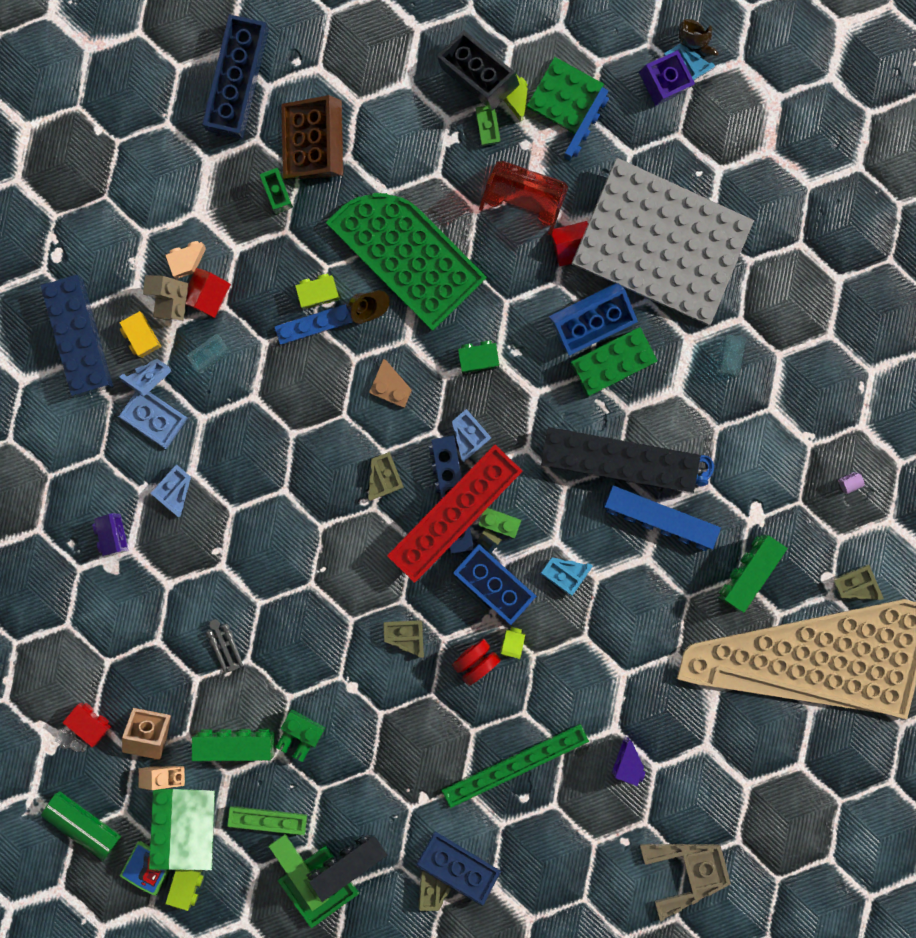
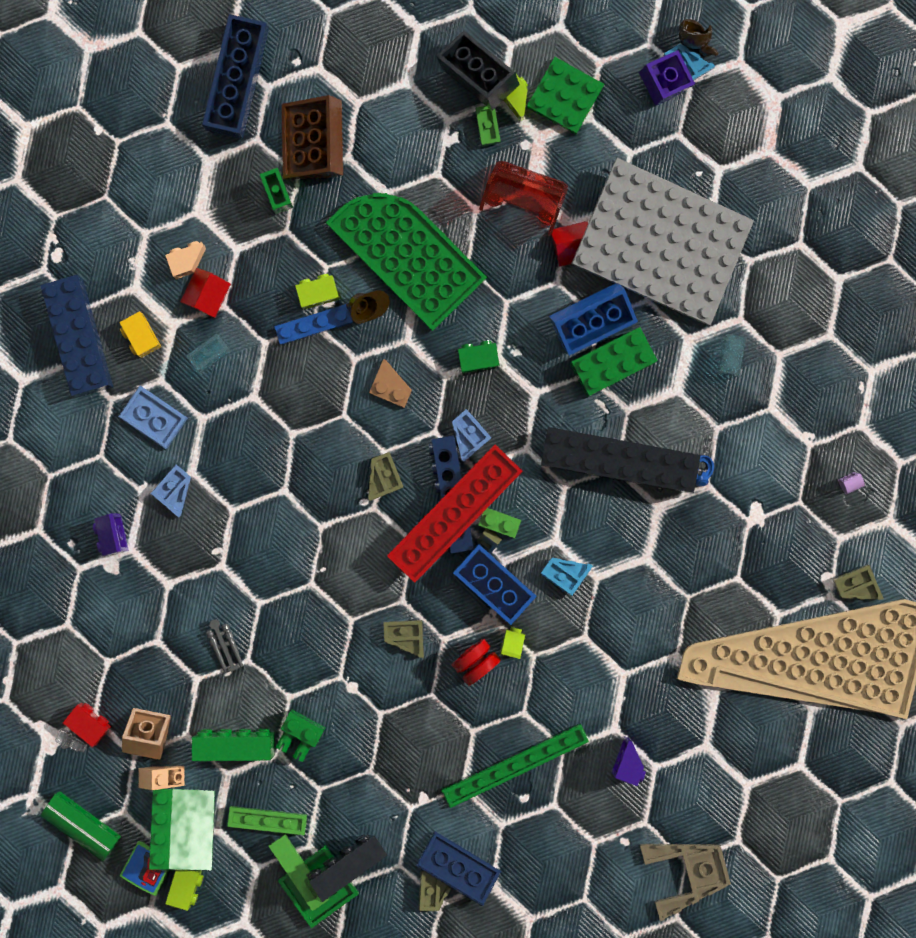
medium blue wing [119,359,171,397] -> none
dark tan brick [143,275,188,321] -> none
blue plate [564,87,609,161] -> none
blue brick [603,486,721,551] -> none
green brick [719,535,788,613] -> none

